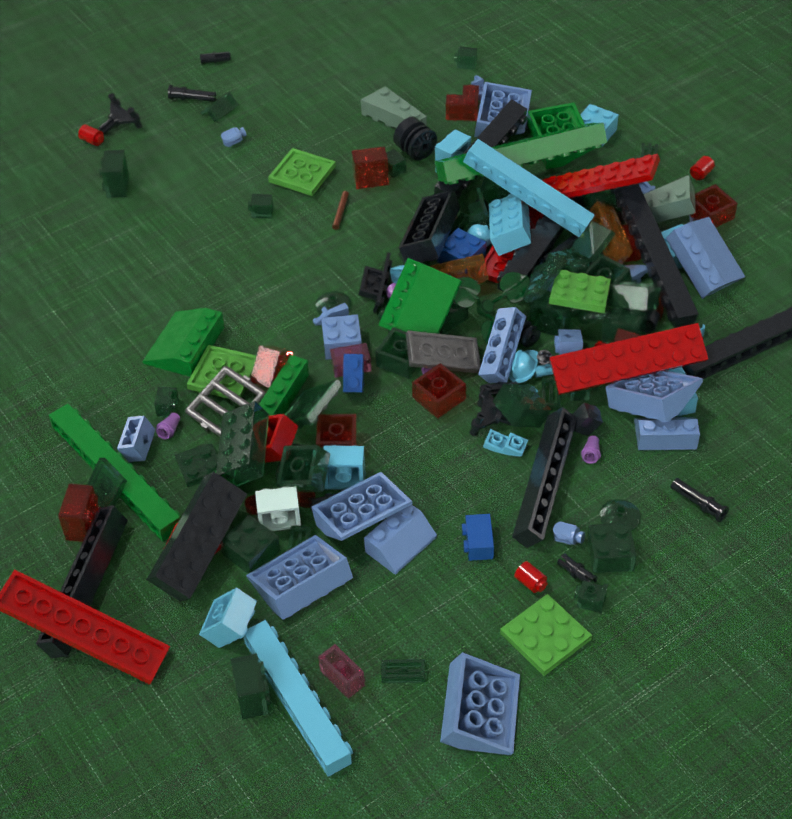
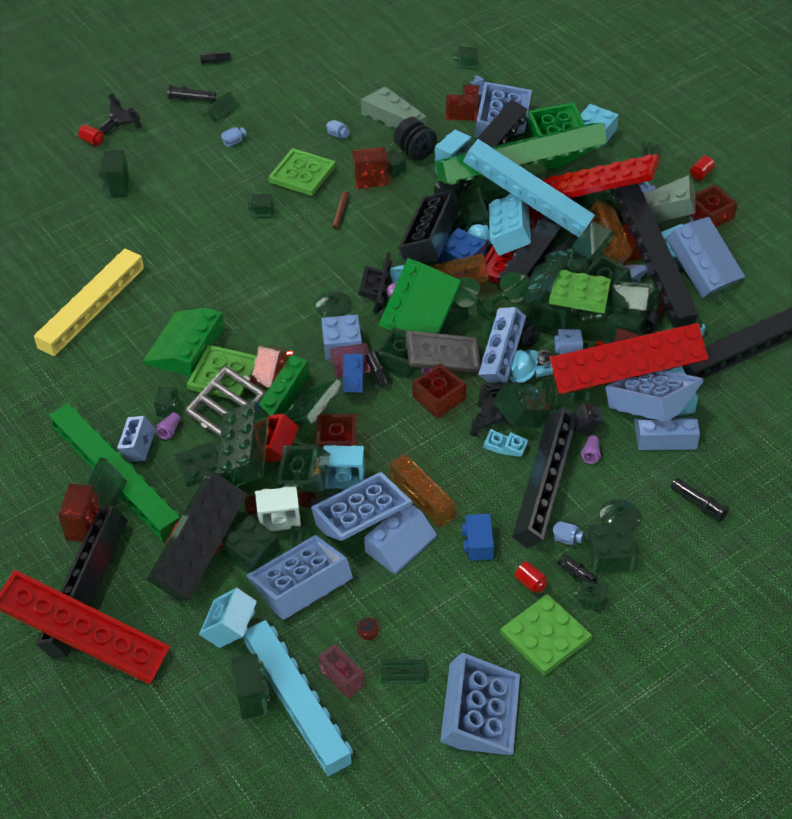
medium blue slope [313,303,349,325] -> none
none -> light yellow brick [34,249,144,356]
none -> medium blue arm [326,120,350,139]
none -> clear red tile [357,618,379,640]
none -> black axle [364,350,389,388]
none -> clear orange brick [389,454,455,528]

